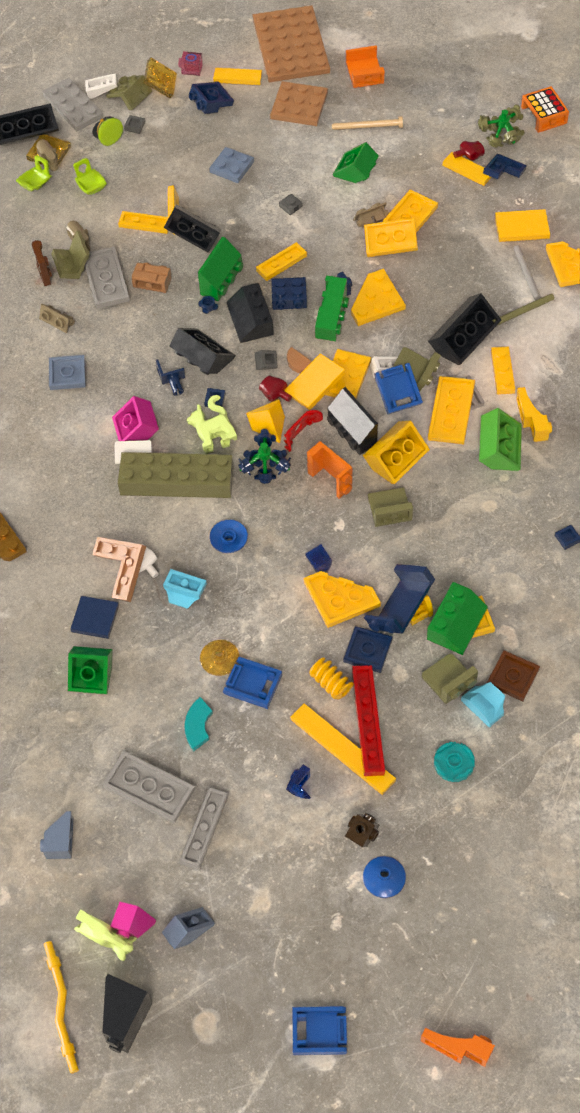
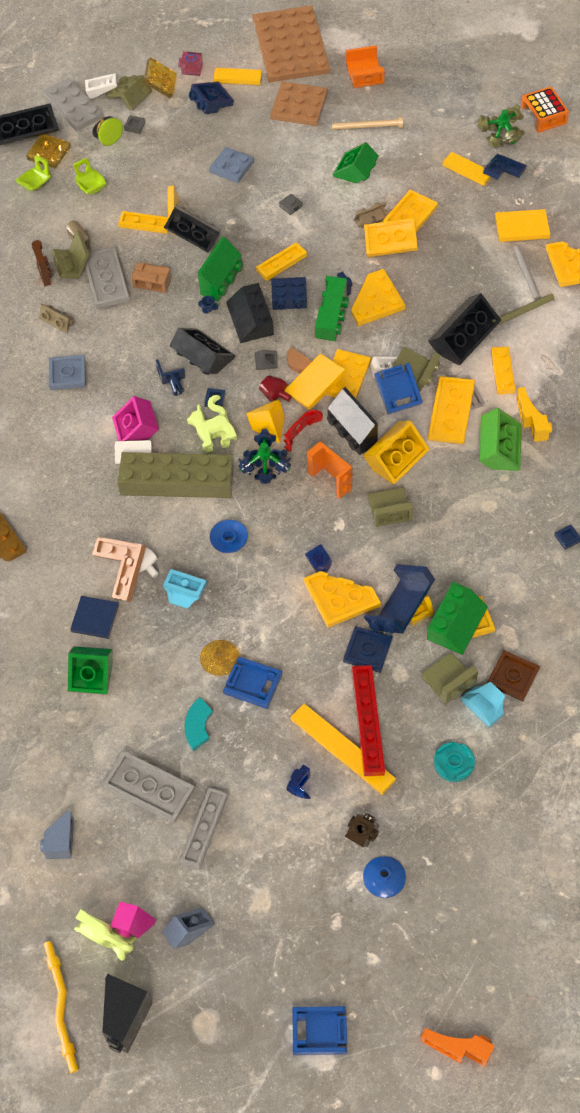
dark tan arm [36,139,58,171] -> none
yellow piece [309,657,354,700] -> none
dark red piece [453,141,485,161] -> none

